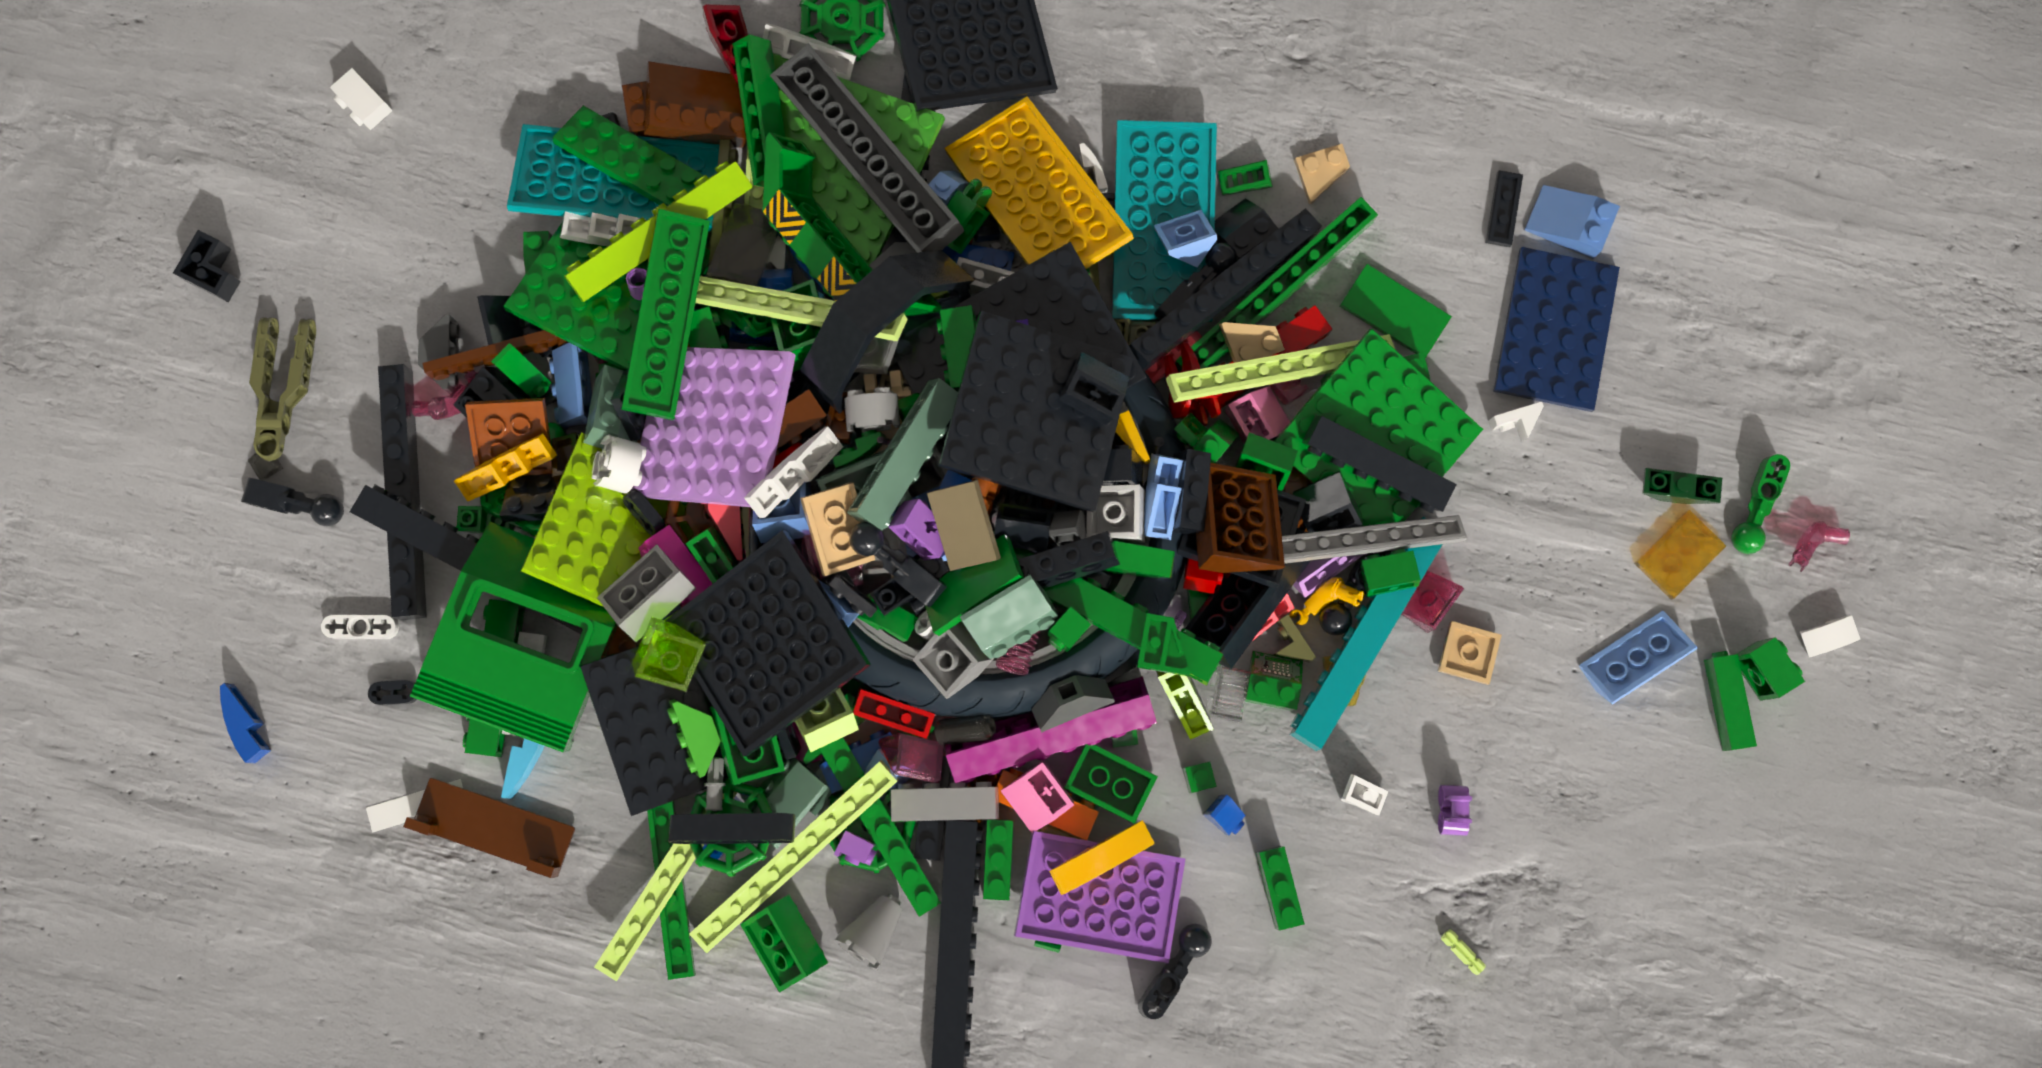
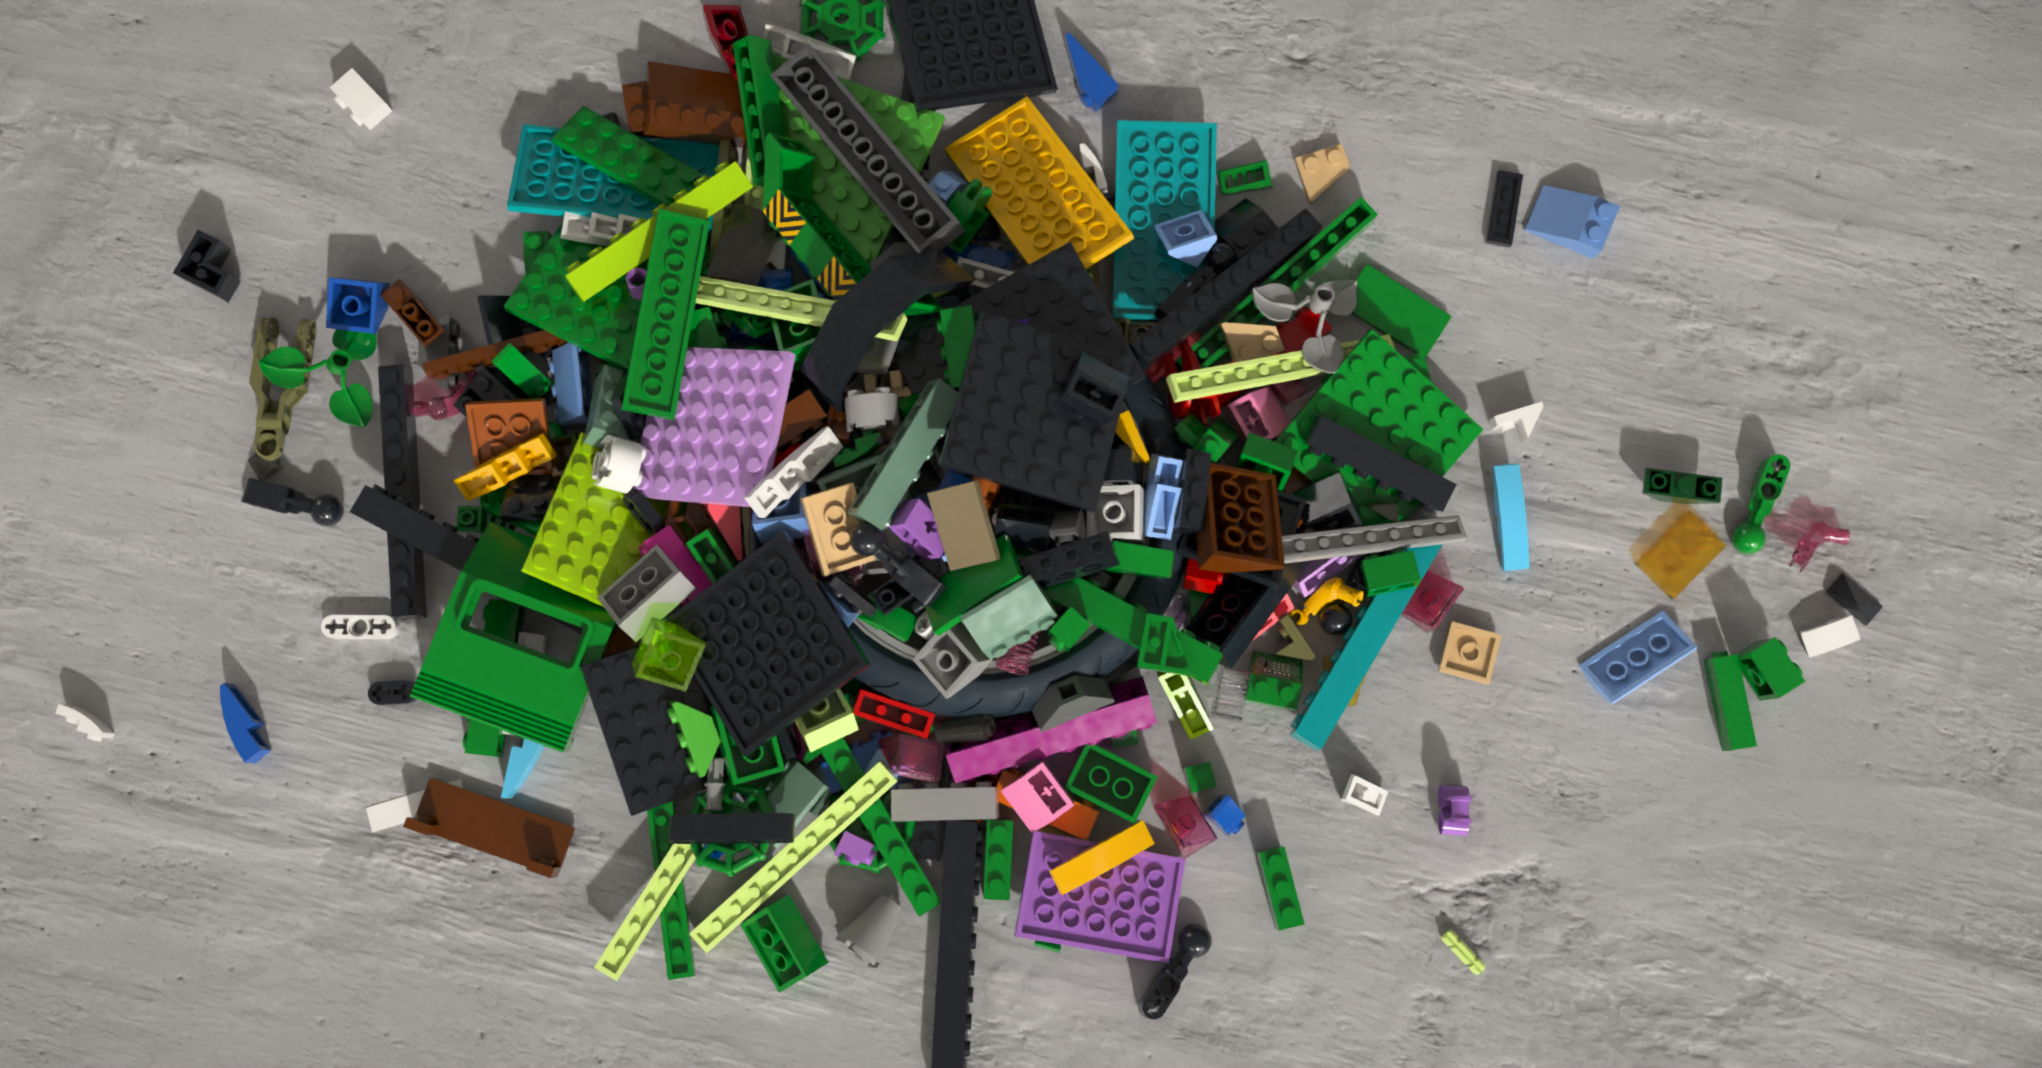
dark blue plate [1493,247,1620,412] -> none
none -> white slope [55,704,115,742]
none -> green plant [258,329,377,428]
none -> blue slope [326,277,390,334]
none -> reddish brown slope [380,279,445,347]
none -> blue slope [1065,32,1119,112]
none -> clear pink slope [1153,795,1218,860]
none -> light grey plant [1252,280,1357,374]
none -> clear smoke slope [1365,502,1398,523]
none -> medium azure slope [1493,463,1530,571]
none -> black slope [1826,573,1883,626]

